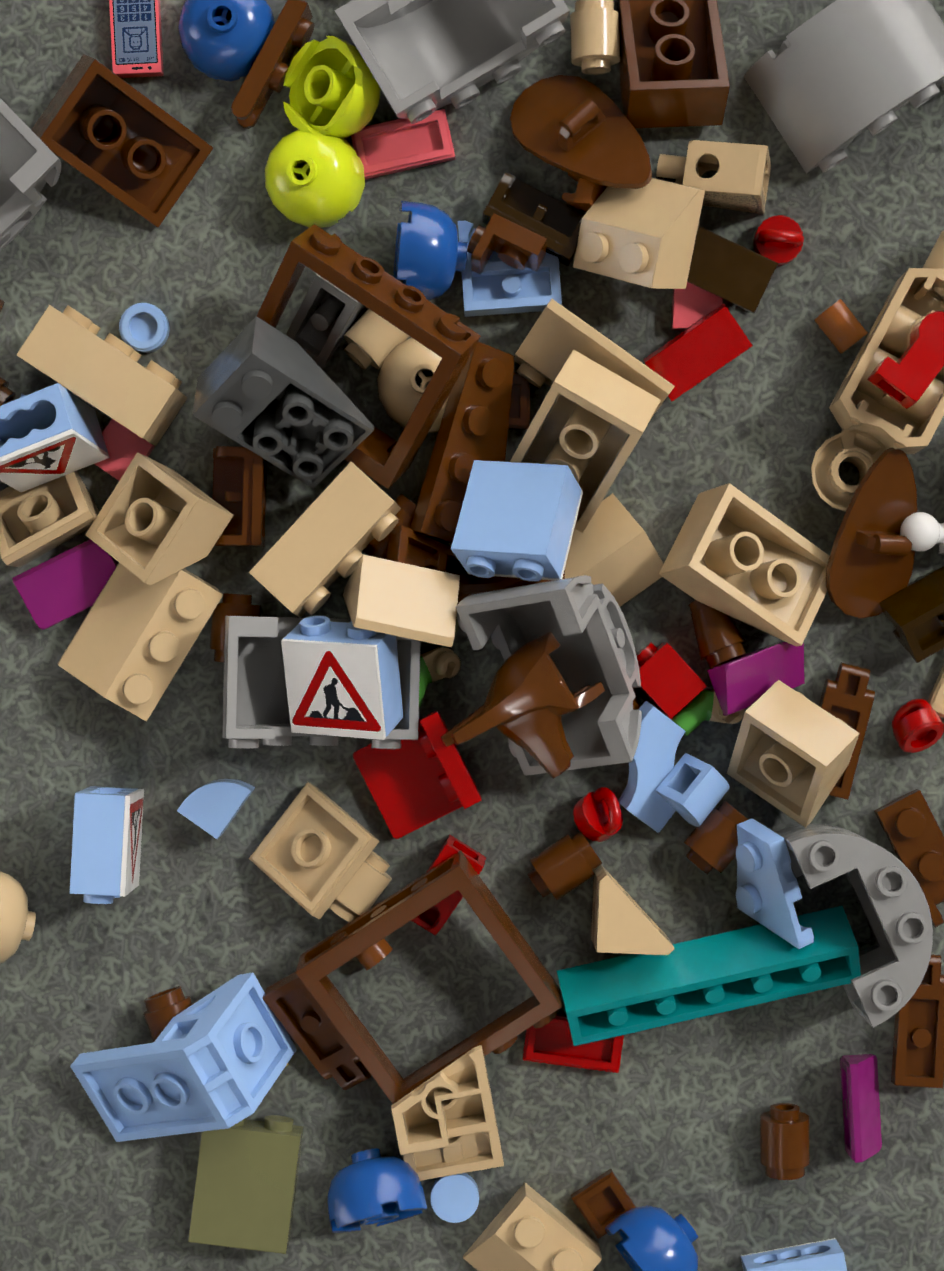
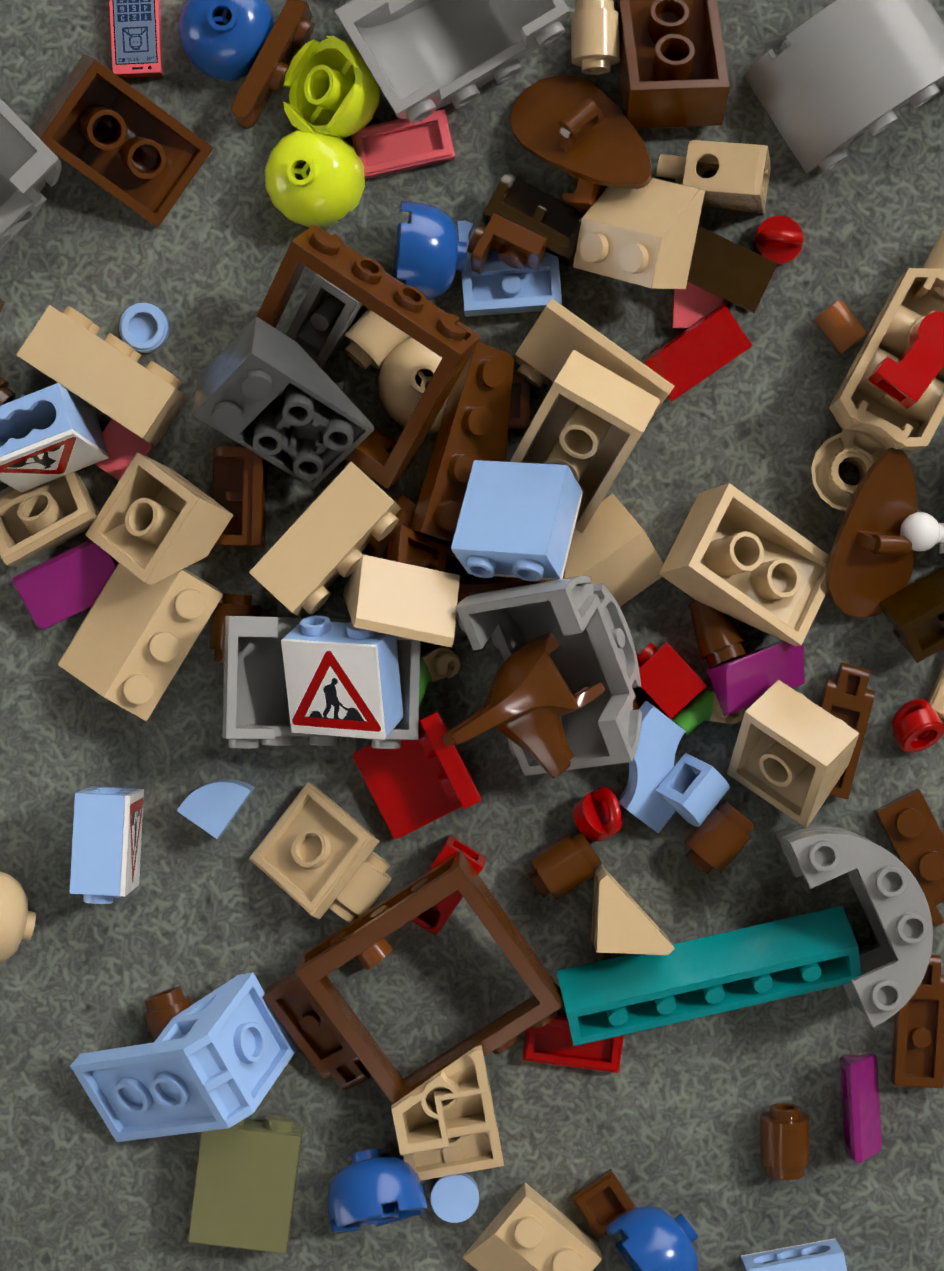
light blue wing [736,818,814,949] -> none

